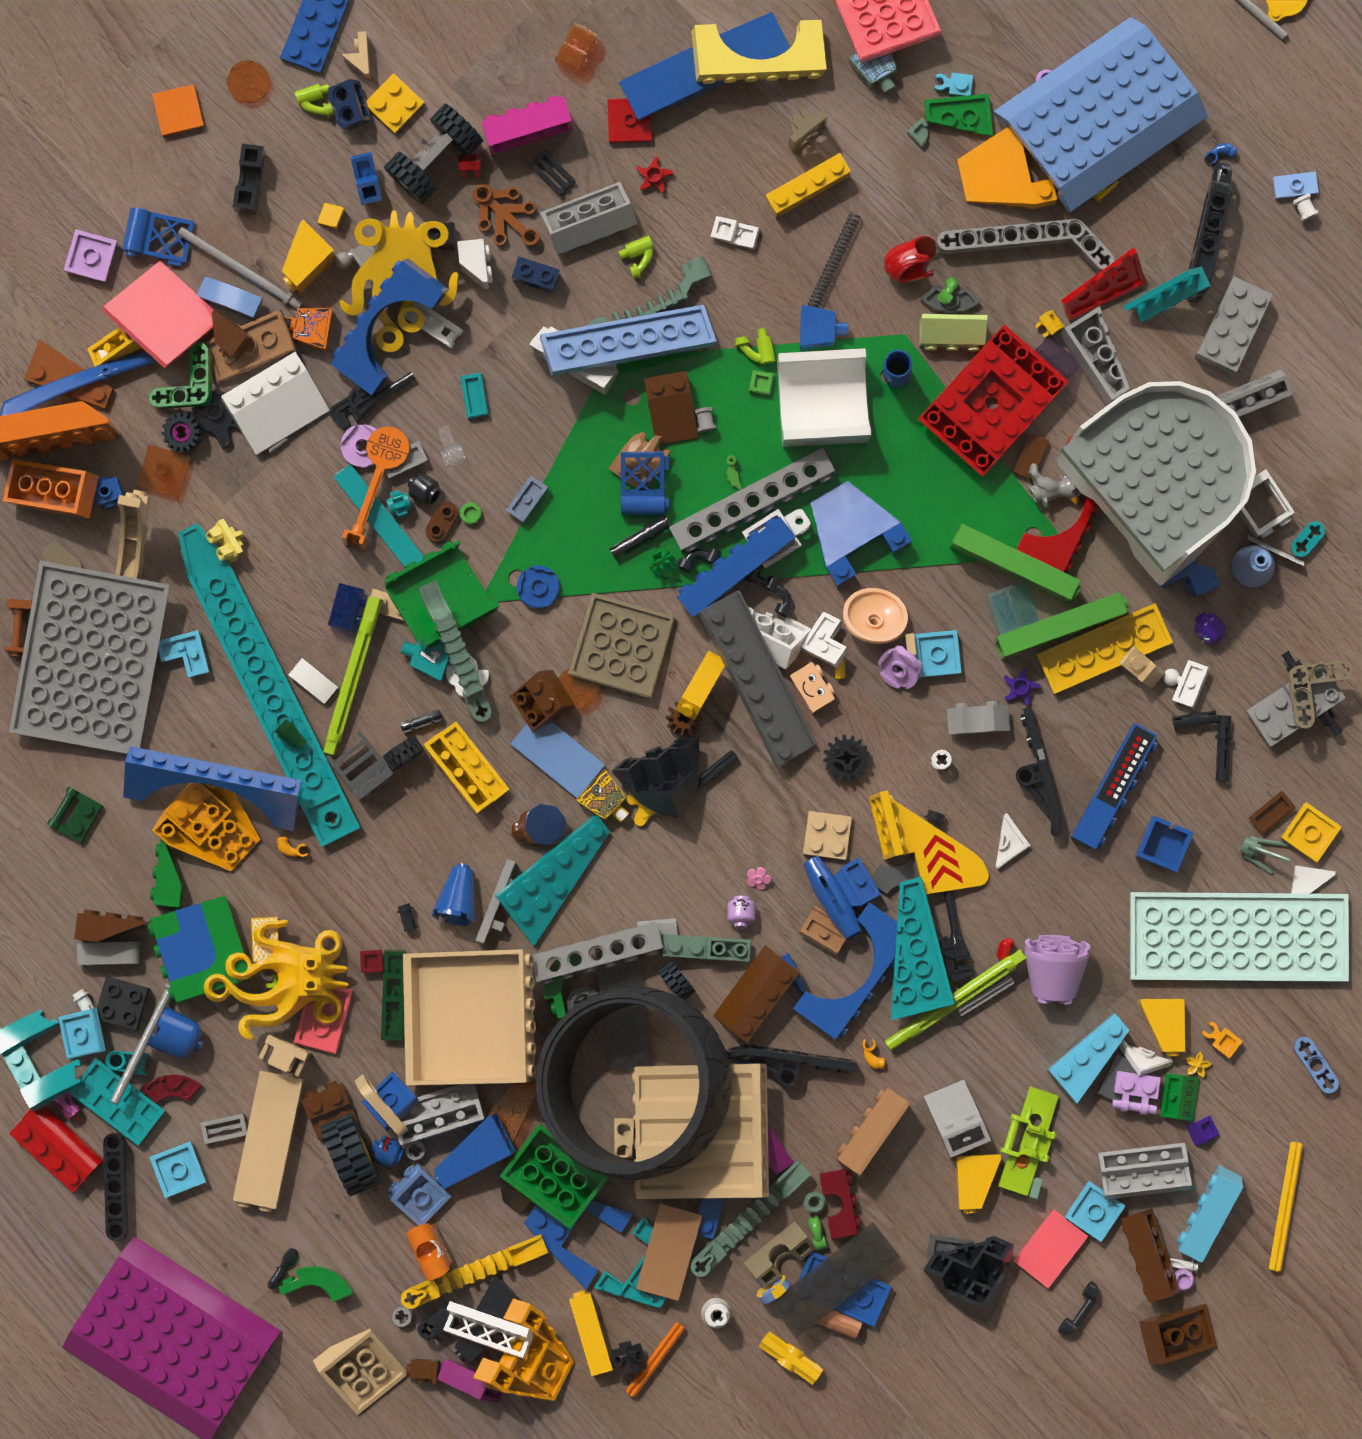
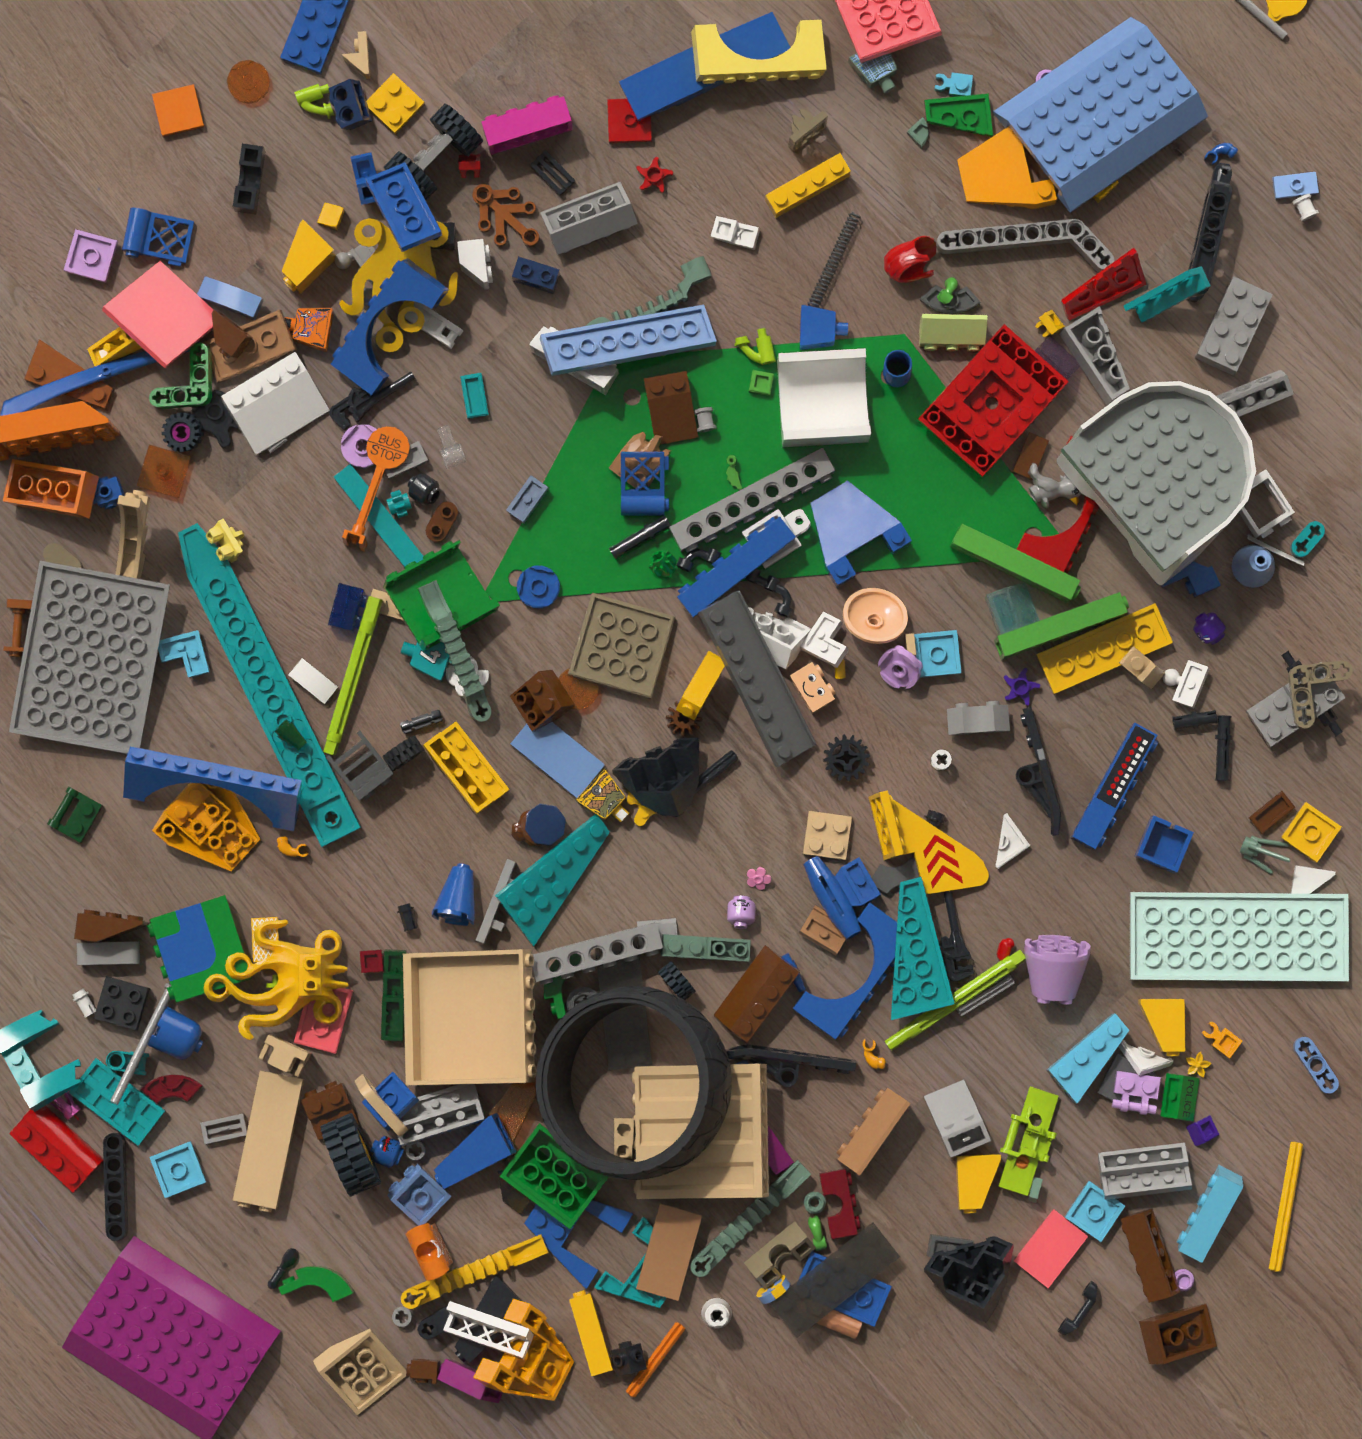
medium azure plate [58,1008,106,1060] -> none
green slope [150,839,184,908] -> none
light grey bar [178,227,303,309] -> none
bright green tile [460,502,482,525] -> none
clear orange brick [555,22,600,74] -> none
lime plant [618,235,654,279] -> none
blue plate [697,1198,725,1239] -> none
yellow piece [759,1331,823,1385] -> none
white piece [1169,1258,1199,1274] -> none
none -> blue plate [365,163,442,252]

